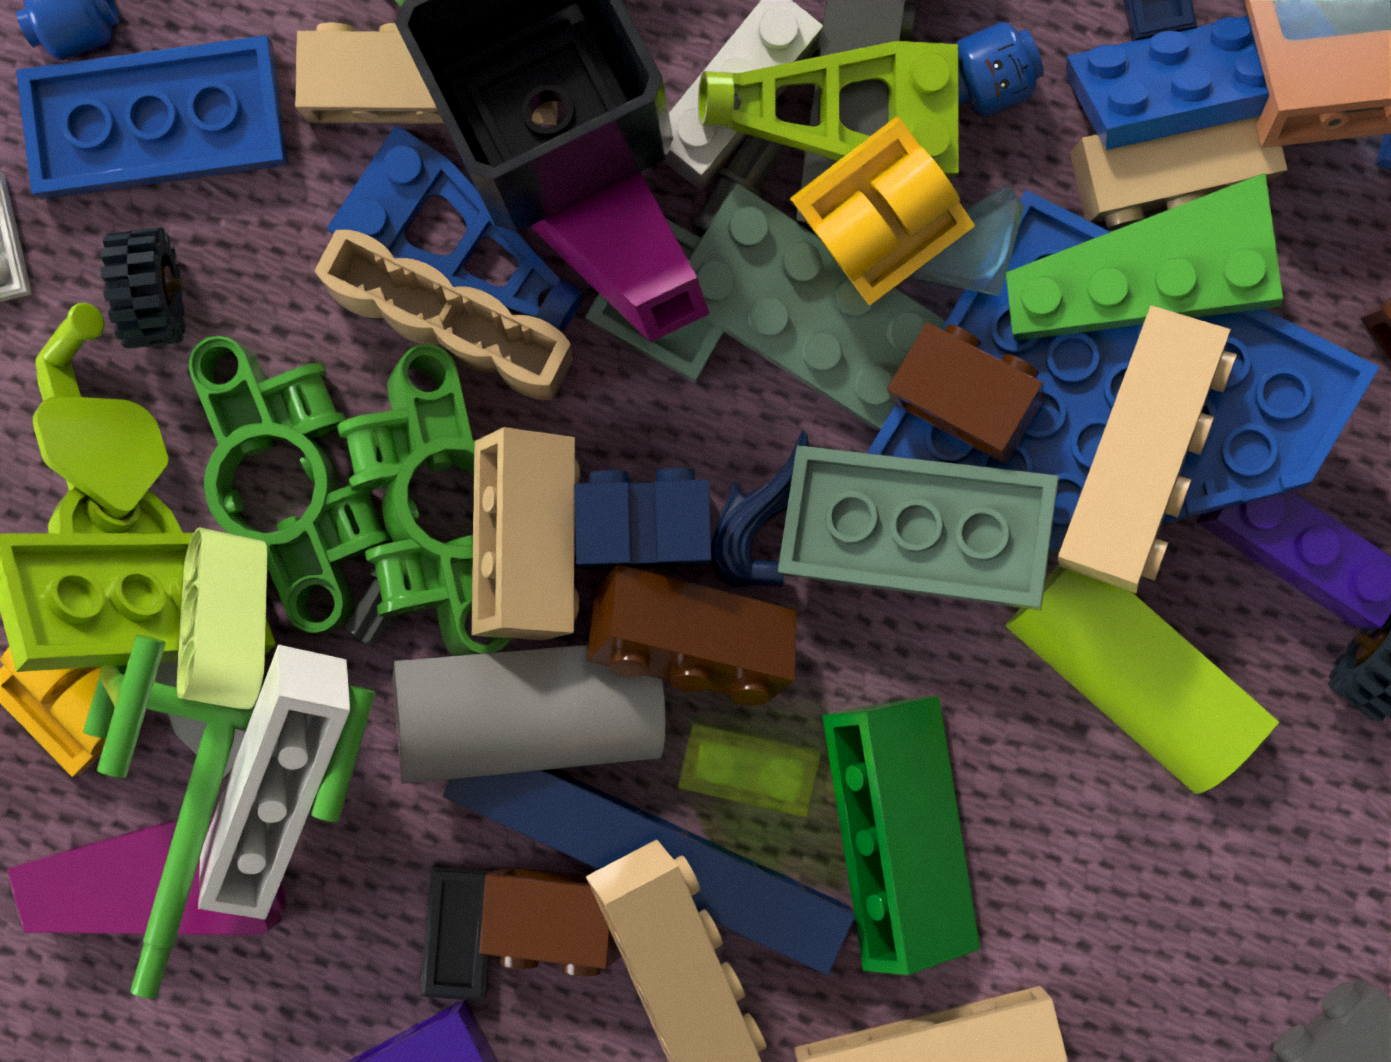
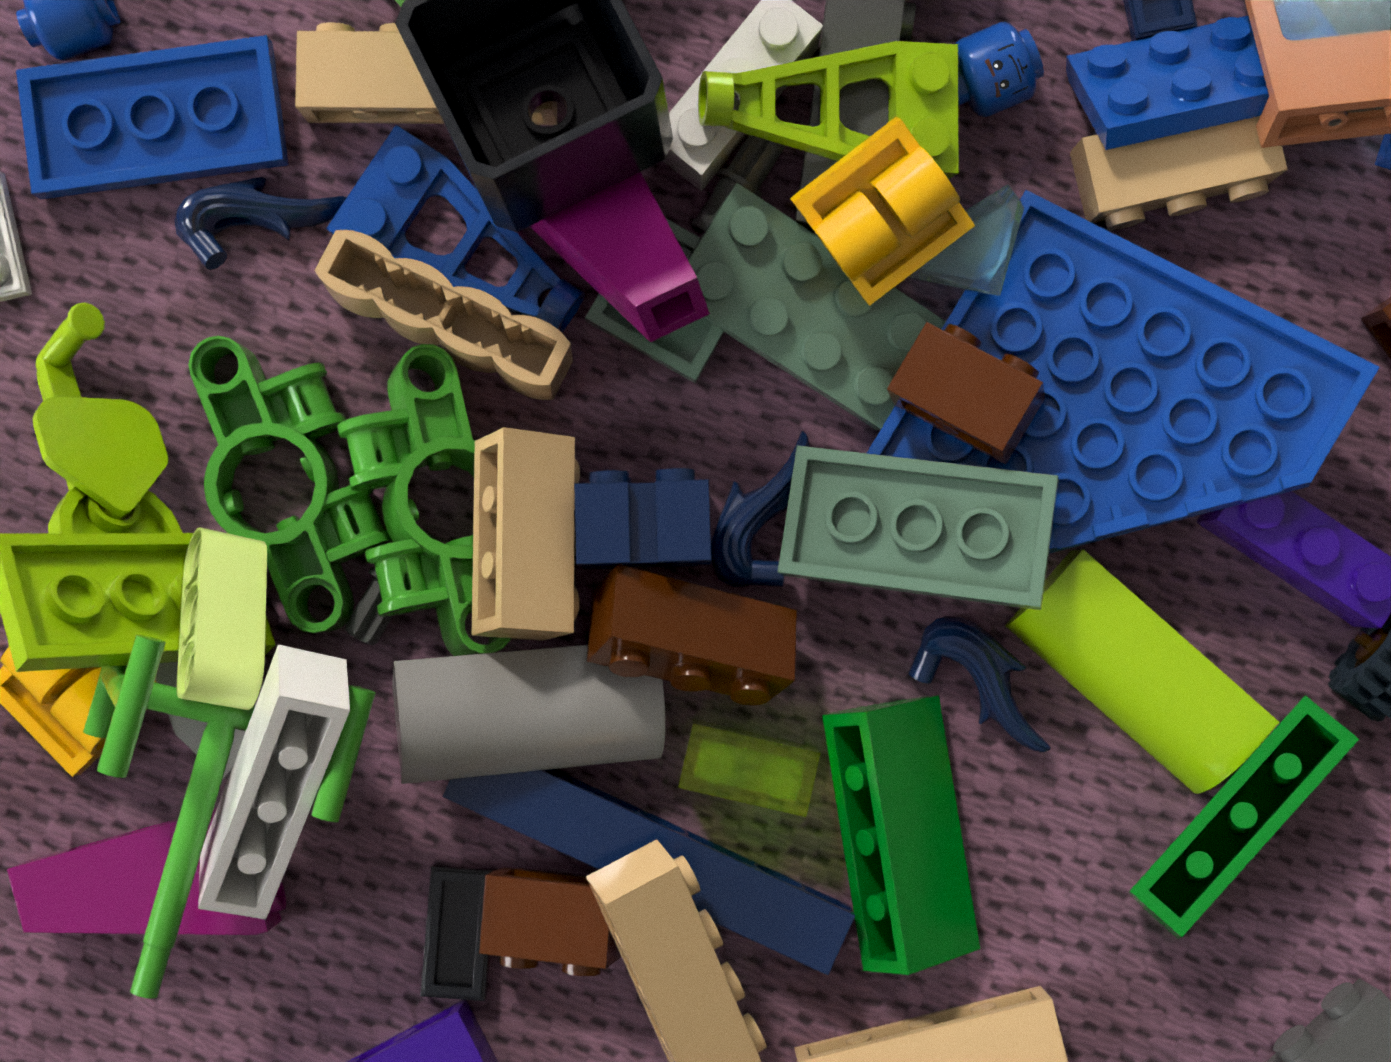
black wheel [101,227,186,349] -> none
bright green wing [1006,173,1283,341] -> none
tan brick [1058,305,1237,593] -> none
none -> dark blue piece [174,177,347,270]
none -> dark blue piece [908,616,1051,752]
none -> green brick [1129,695,1359,939]

